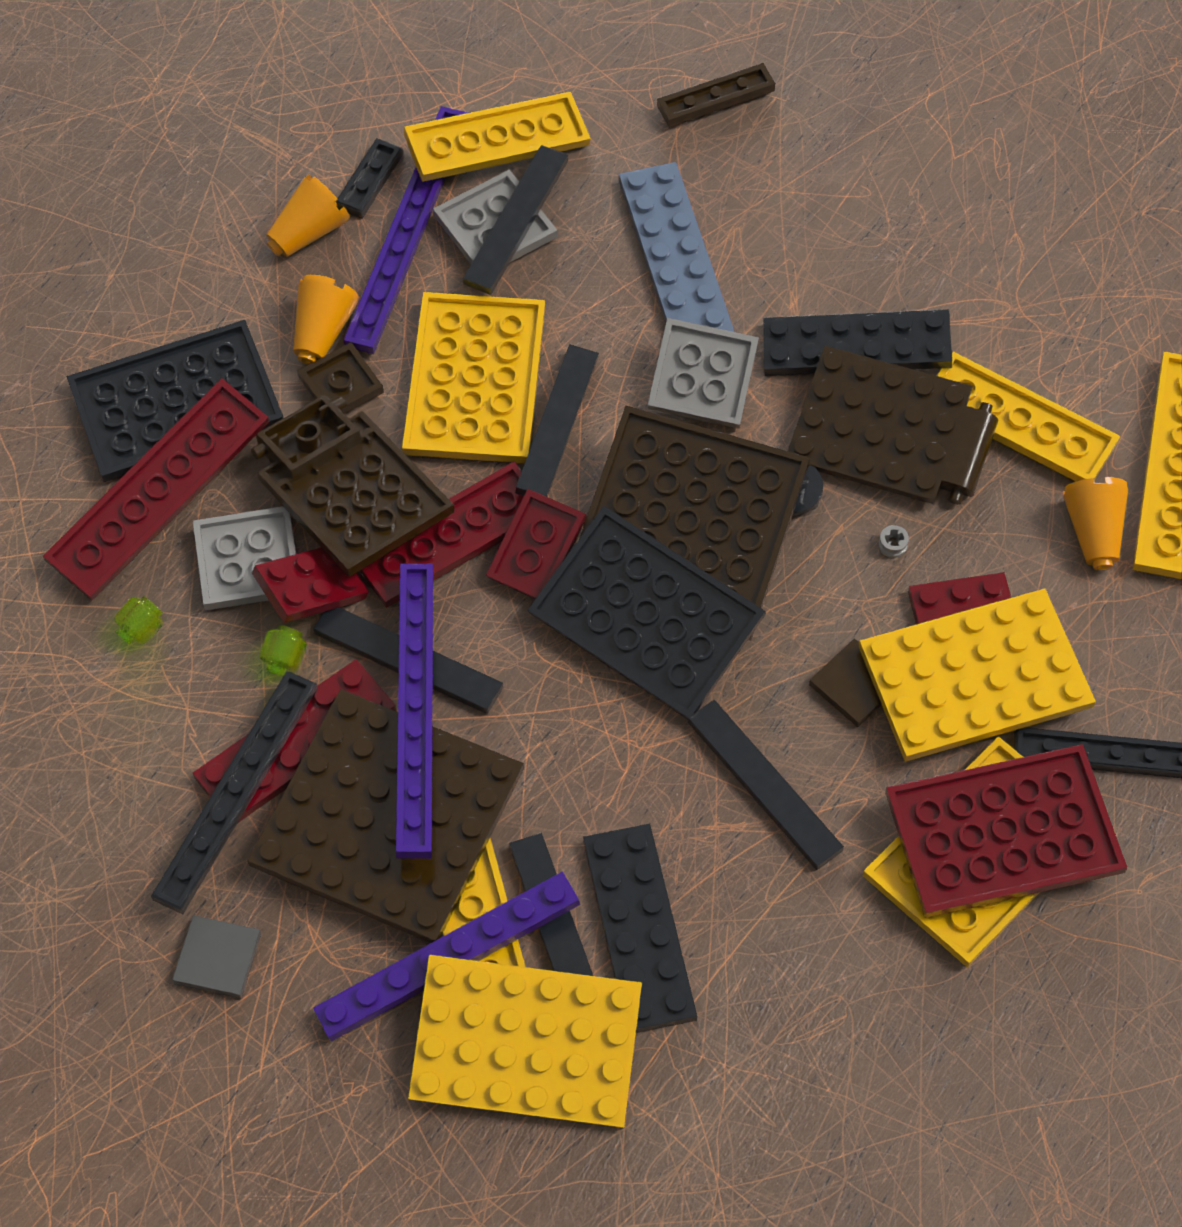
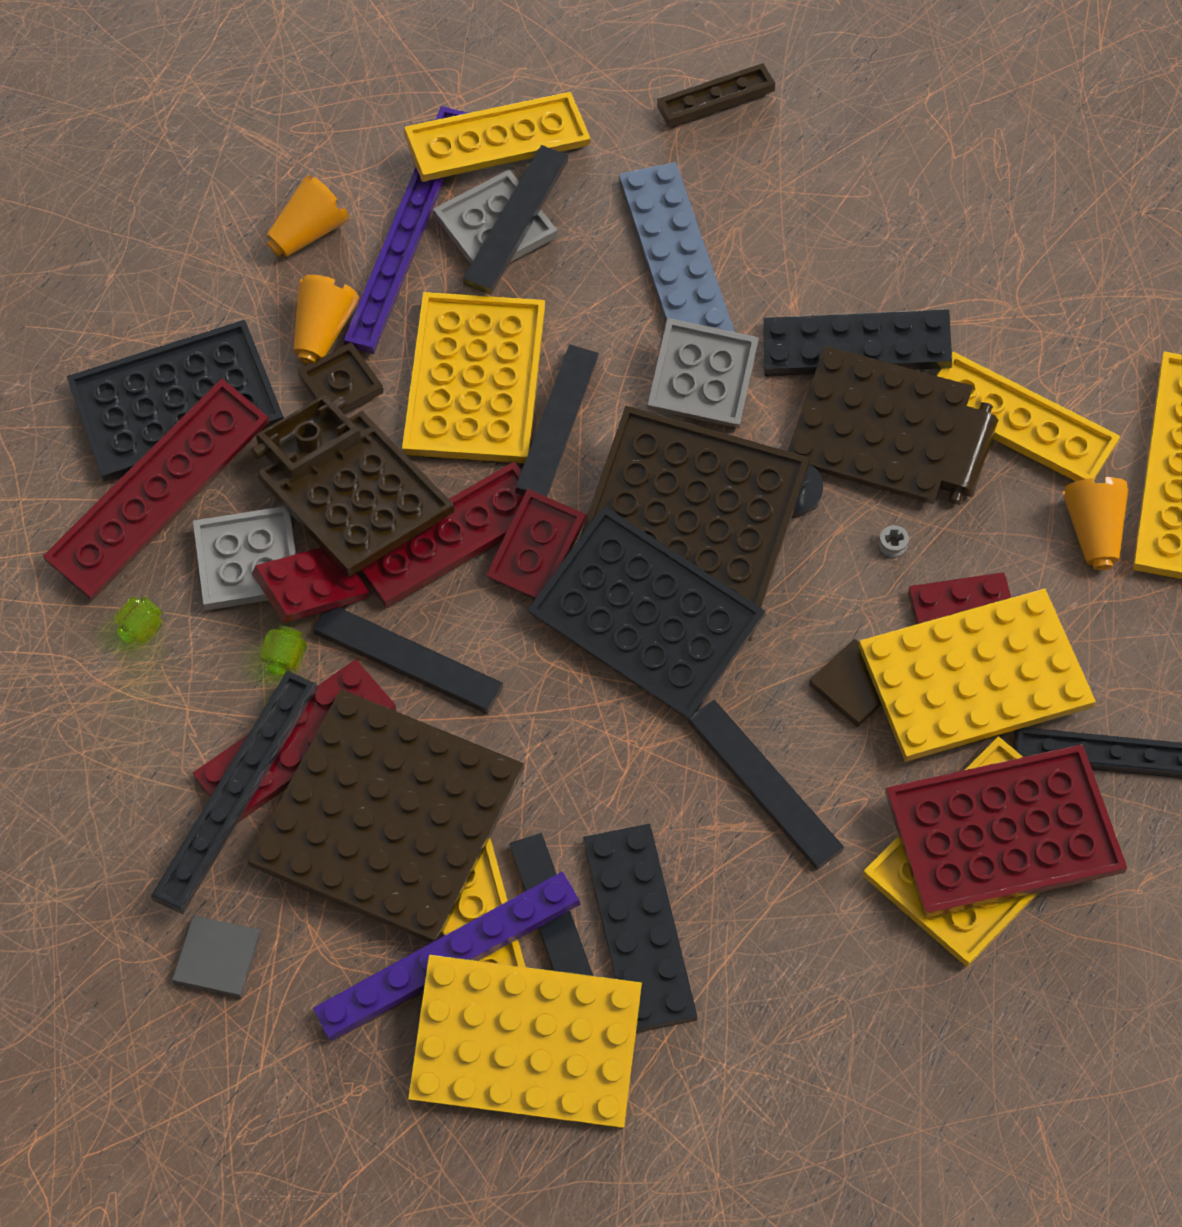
black tile [336,138,403,219] -> none
dark purple plate [396,564,433,859] -> none

